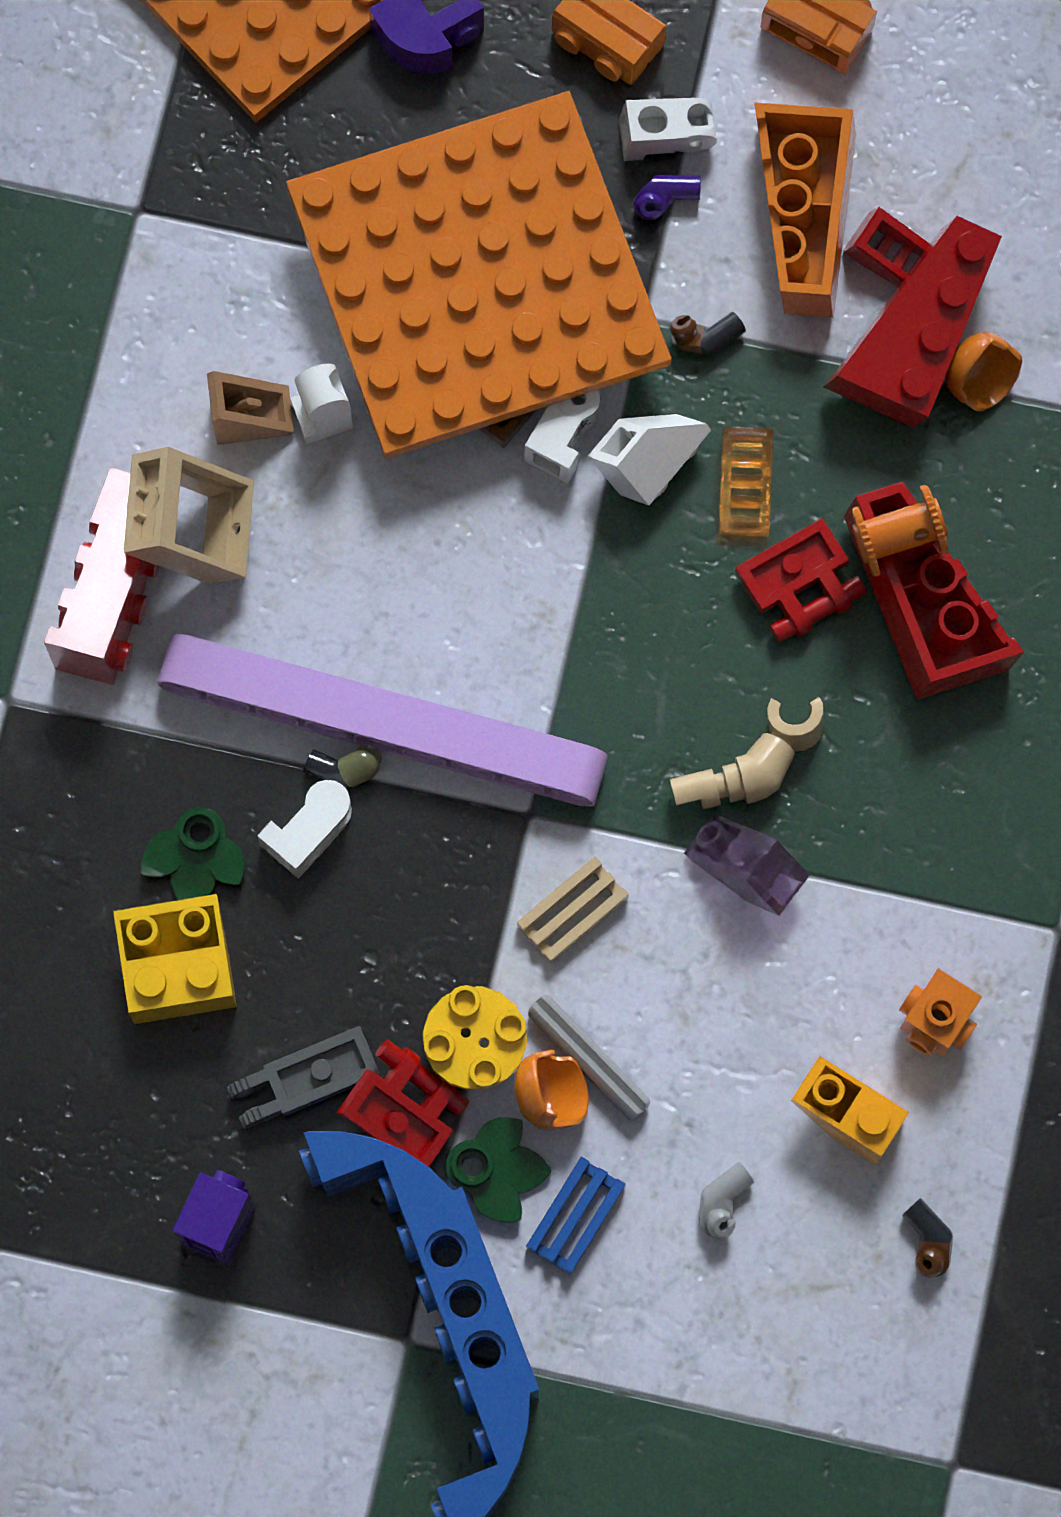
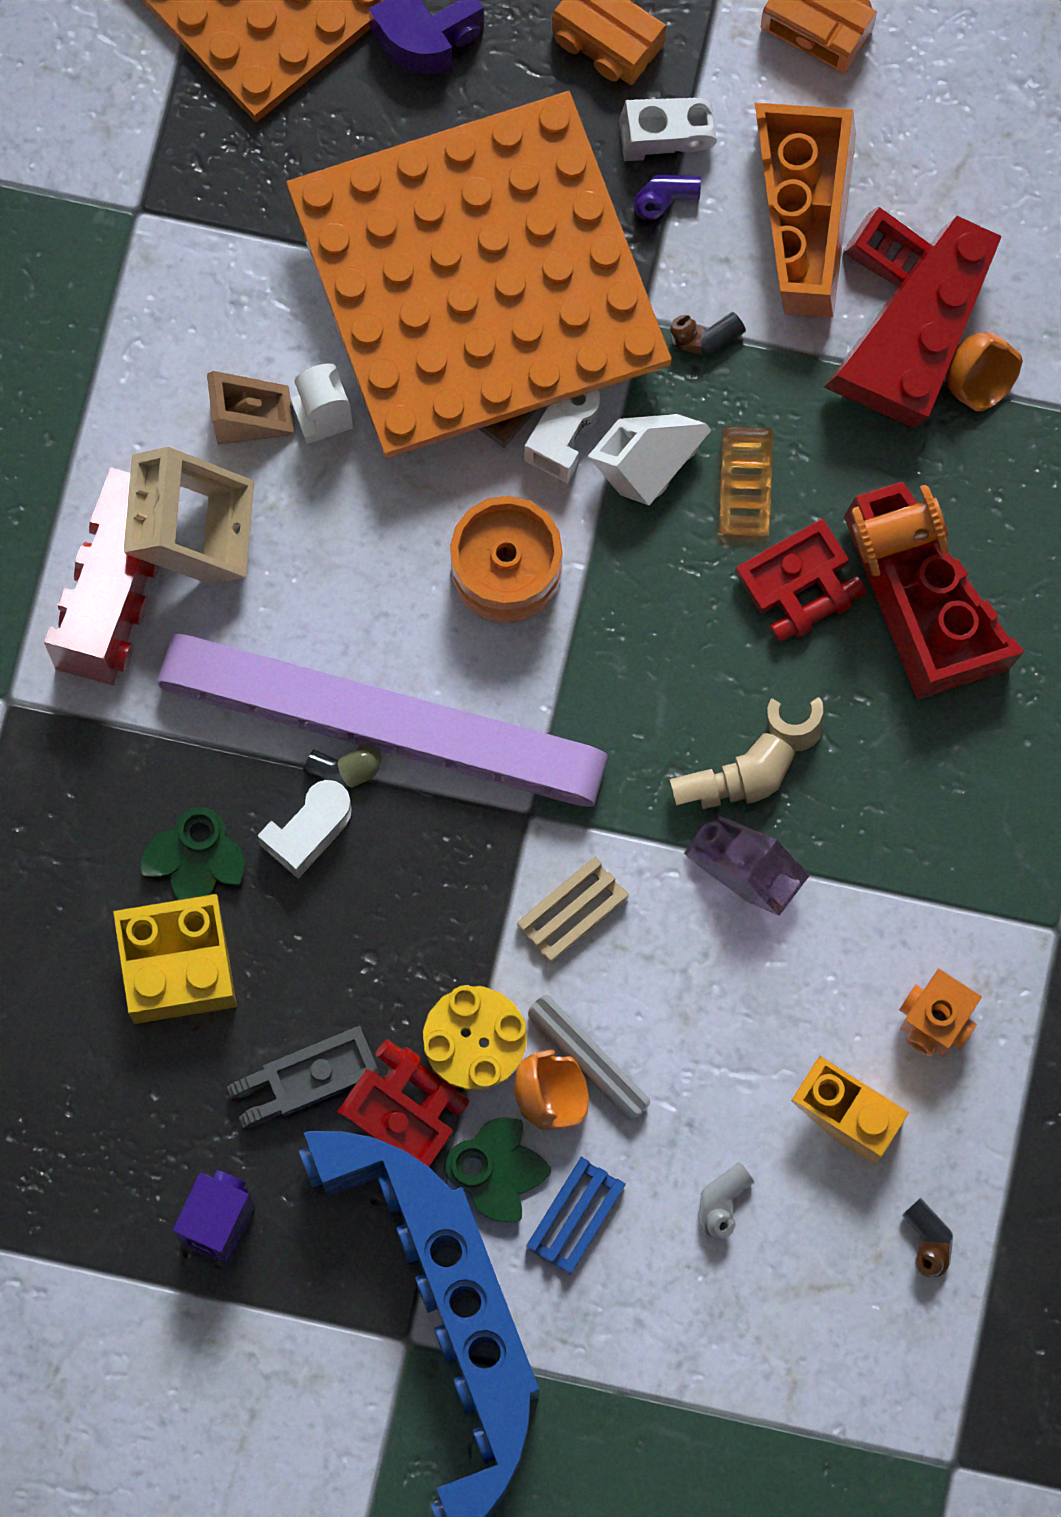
none -> orange wheel [450,495,563,623]

